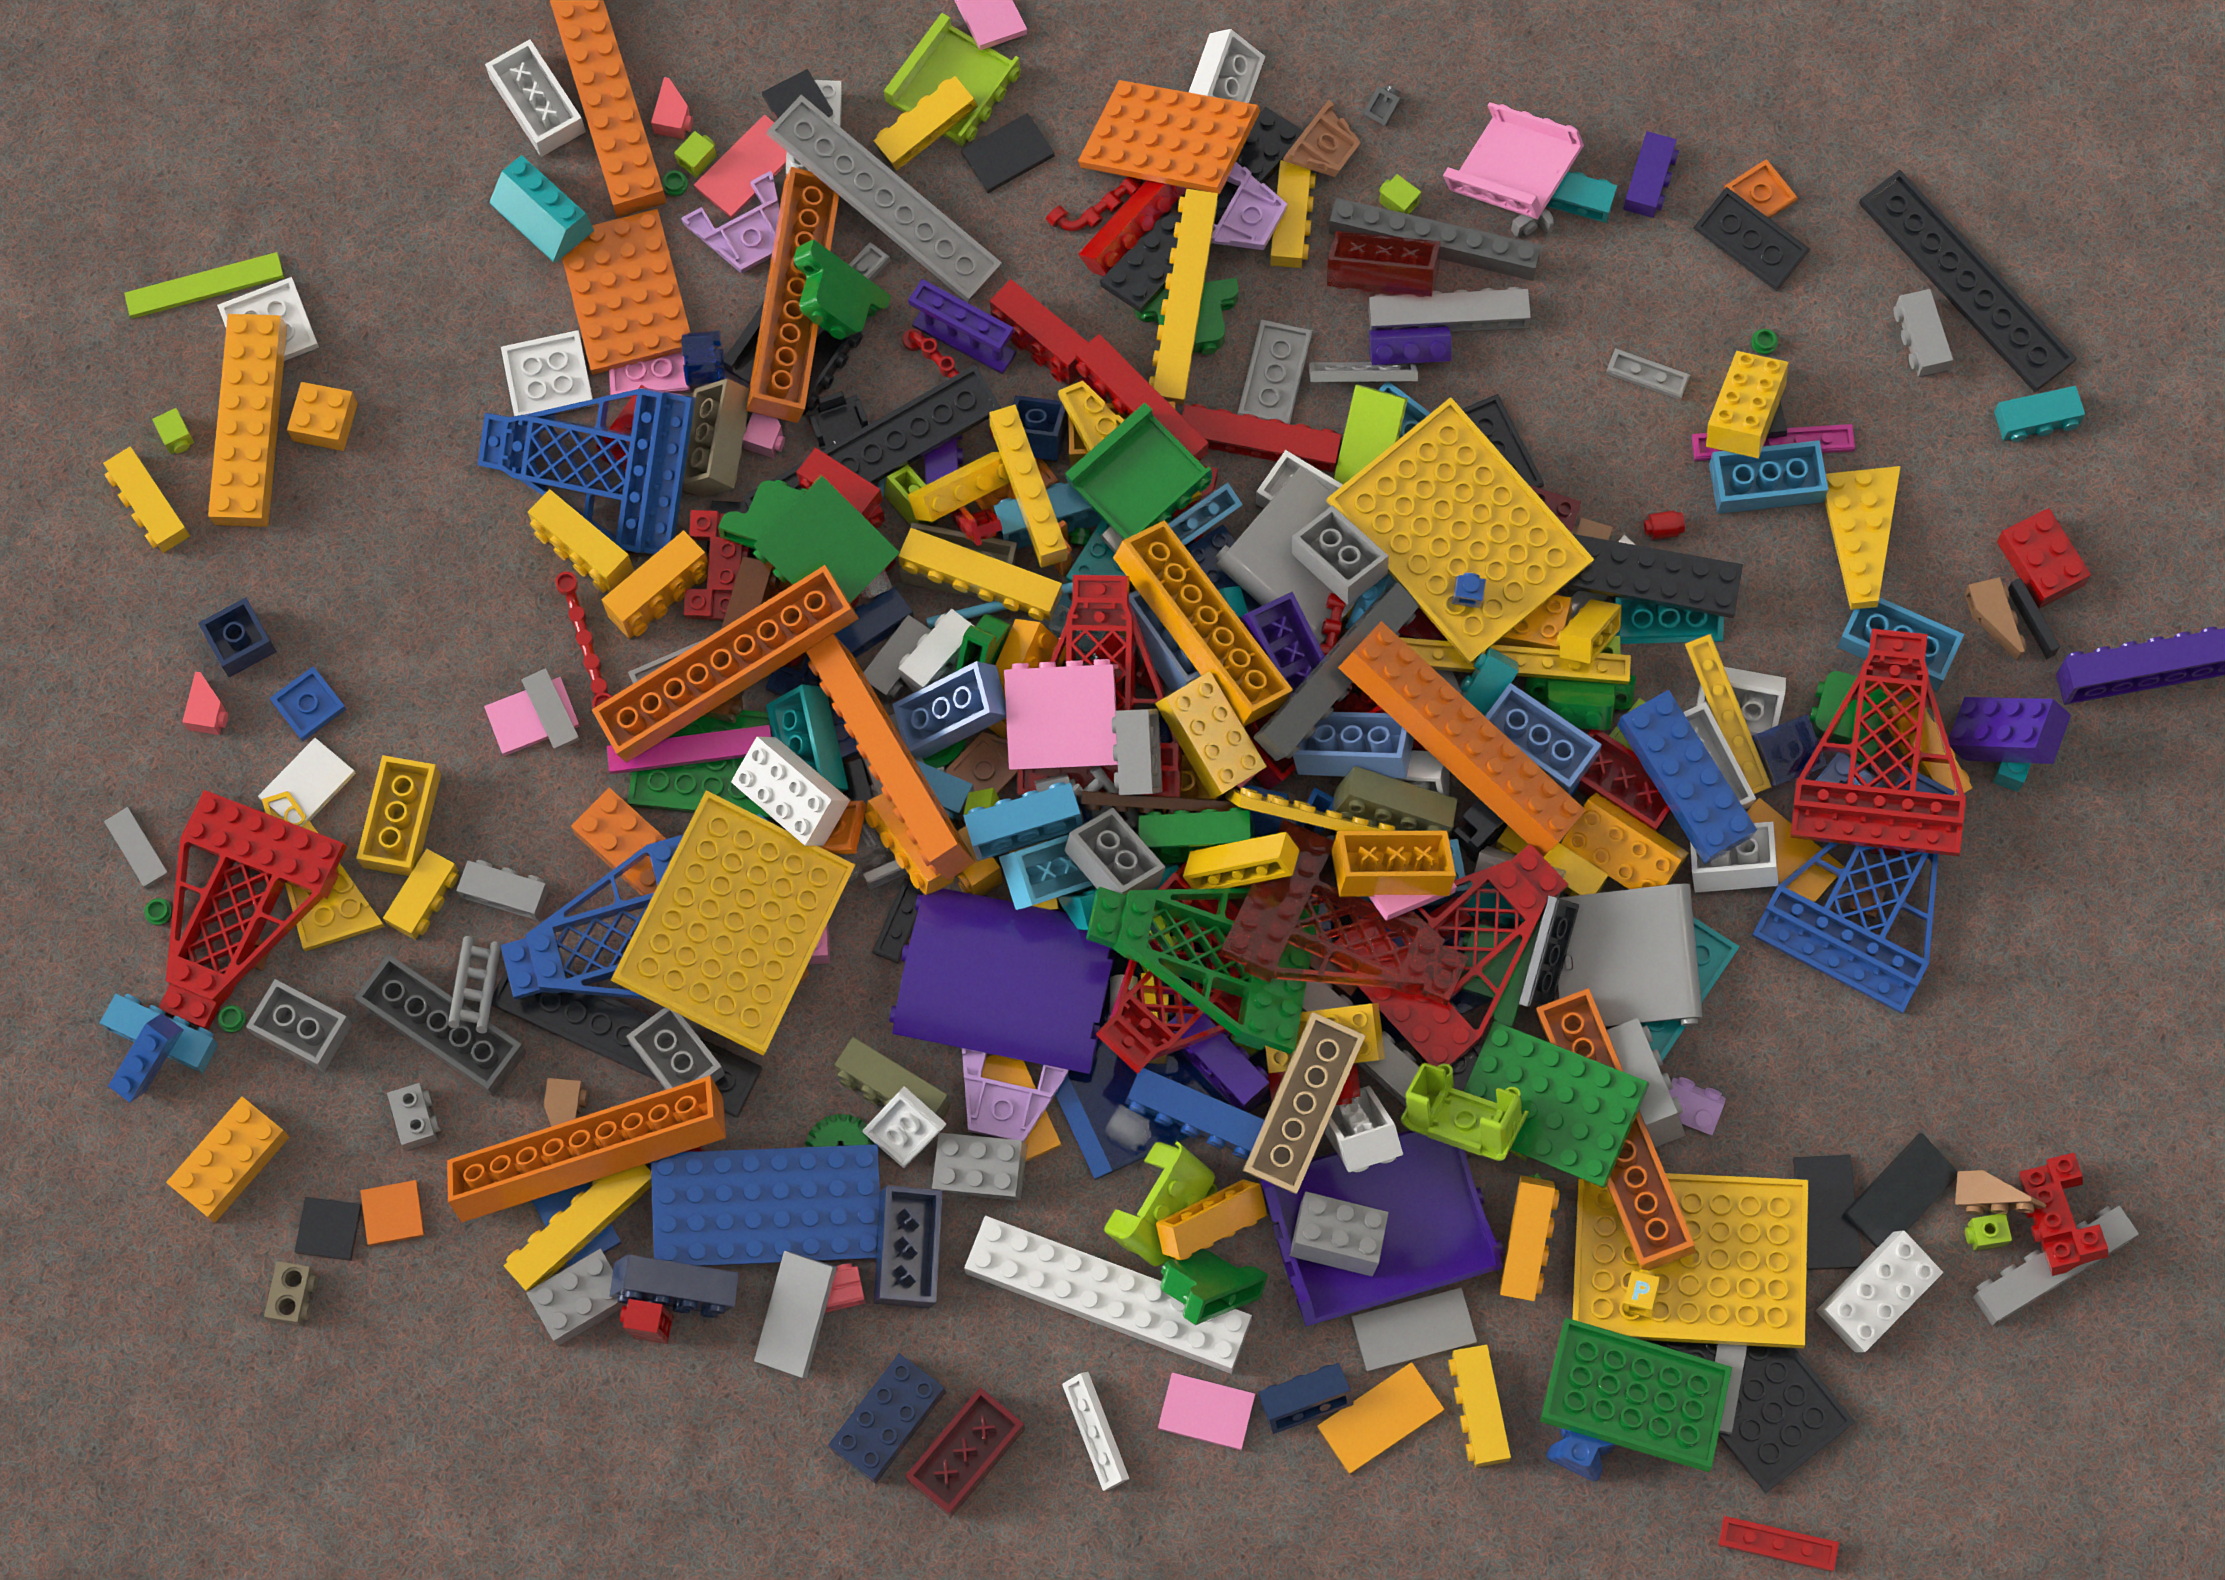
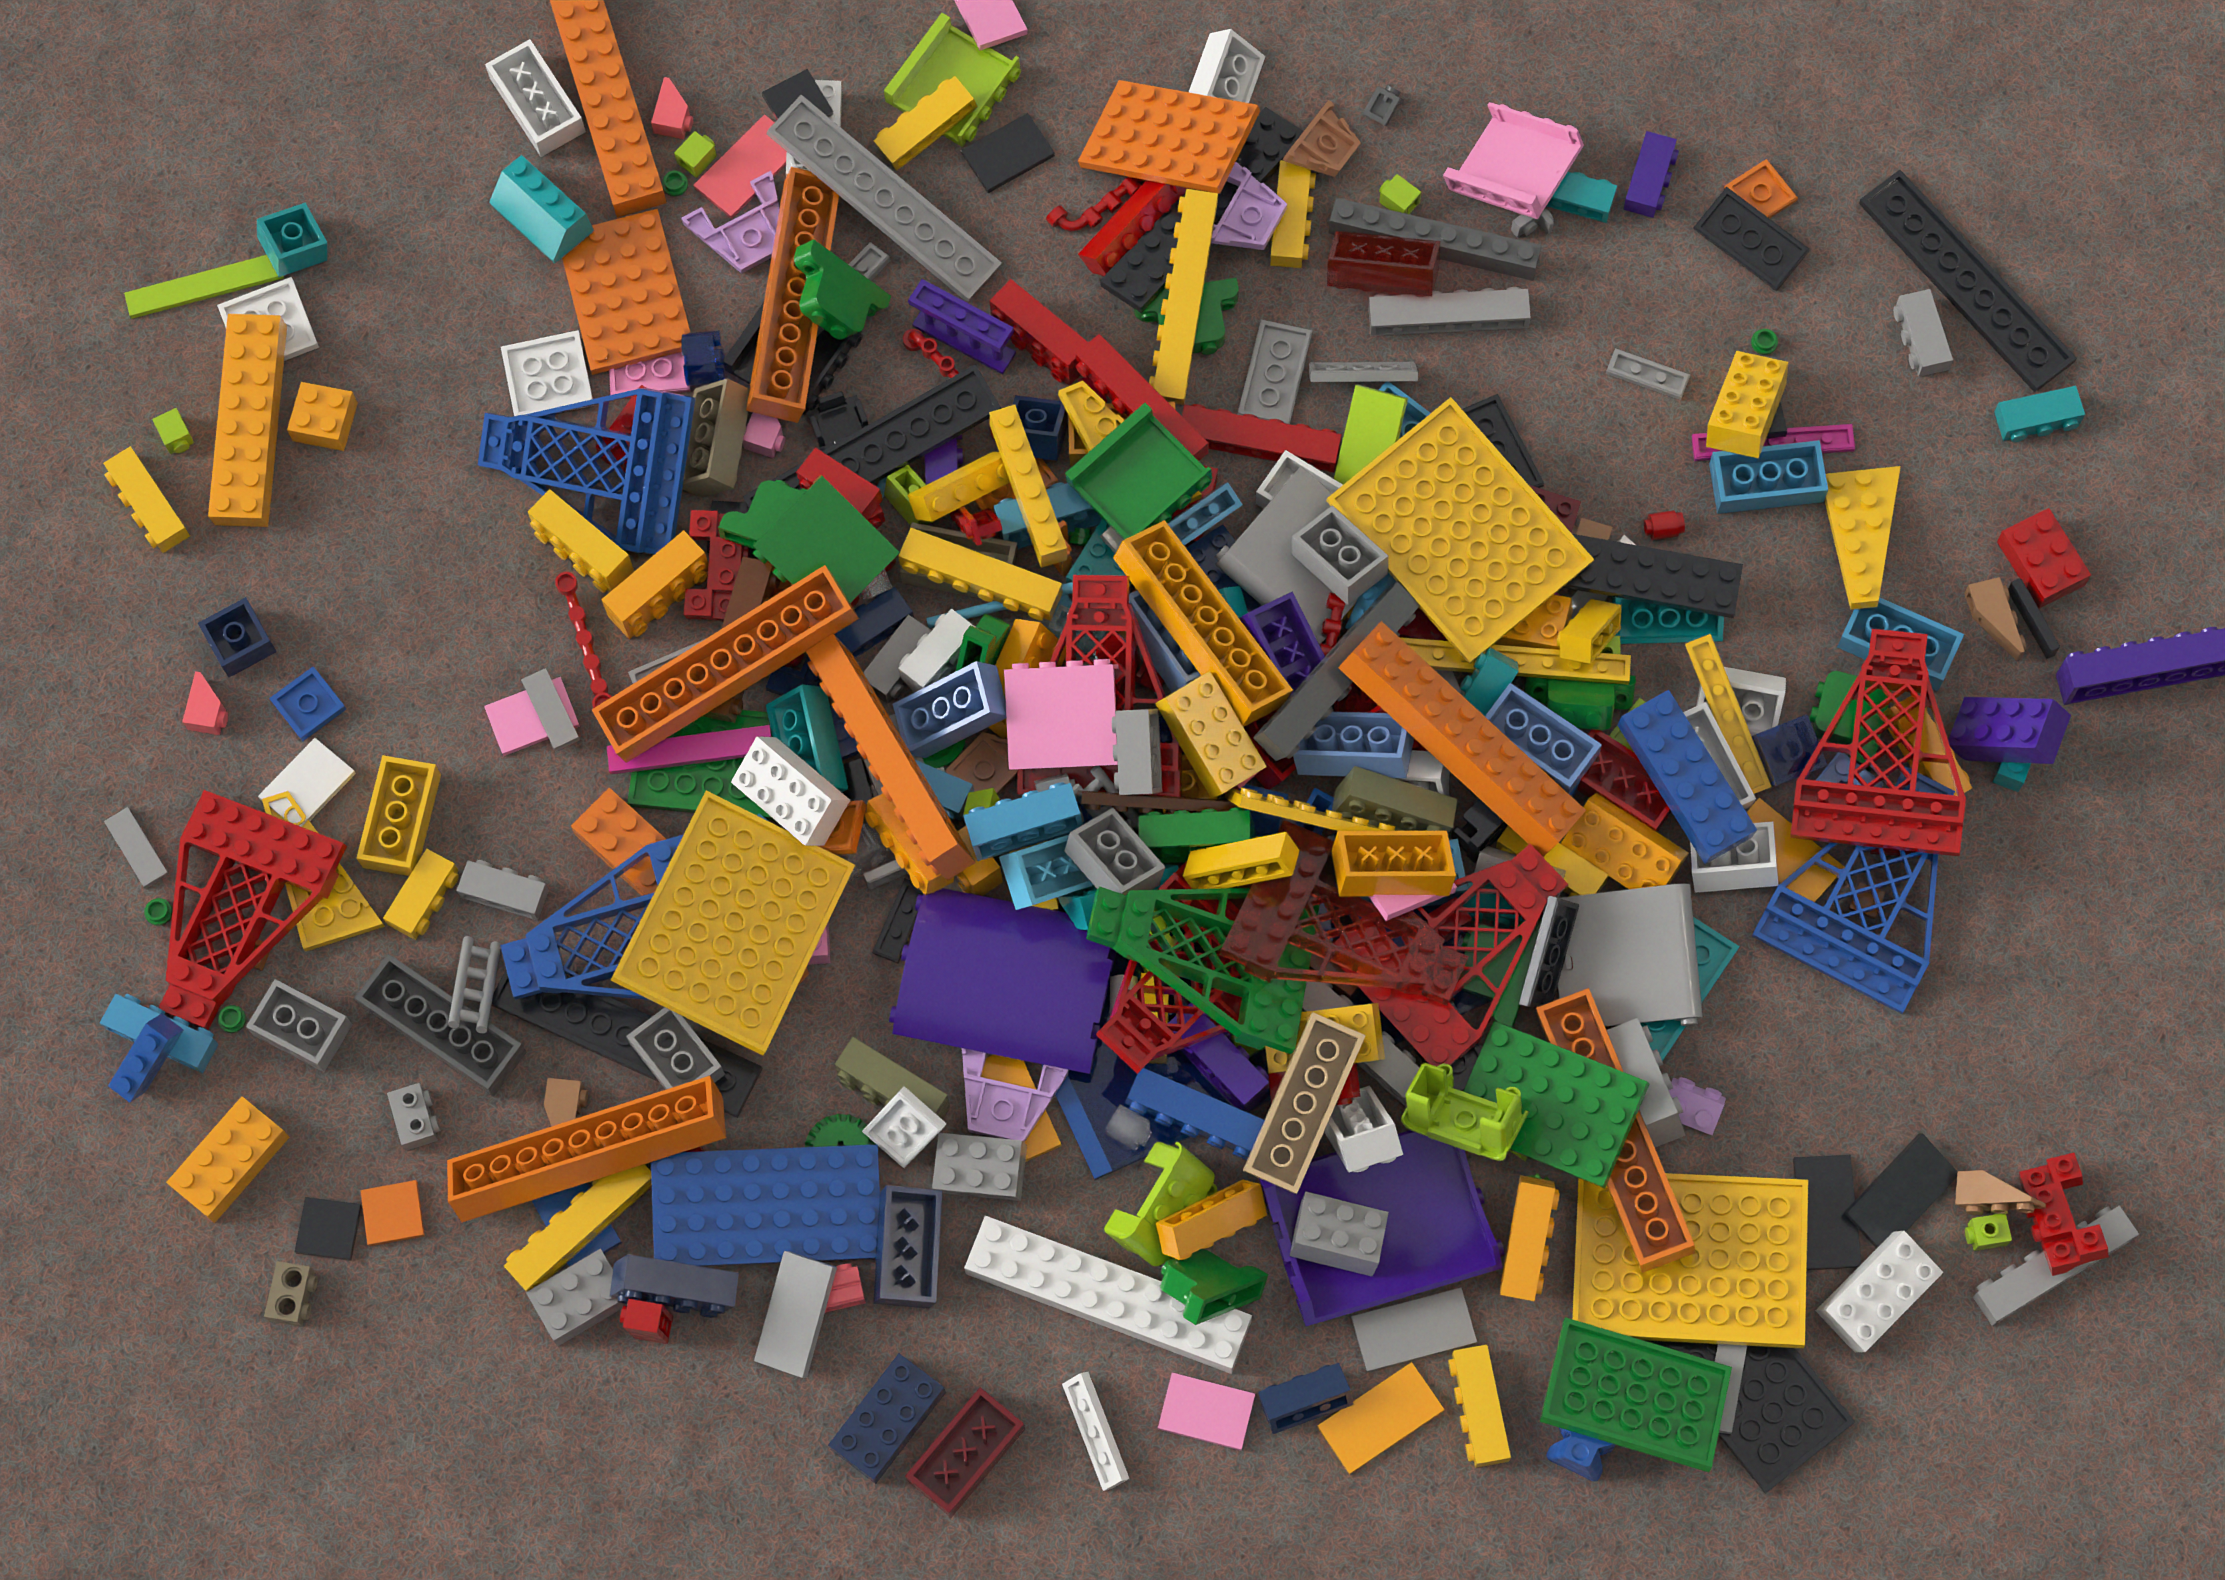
dark purple brick [1369,326,1452,365] -> none
blue brick [1452,573,1486,608] -> none
yellow brick [1623,1270,1660,1318] -> none
red plate [1718,1516,1839,1572] -> none
none -> teal brick [257,202,327,277]

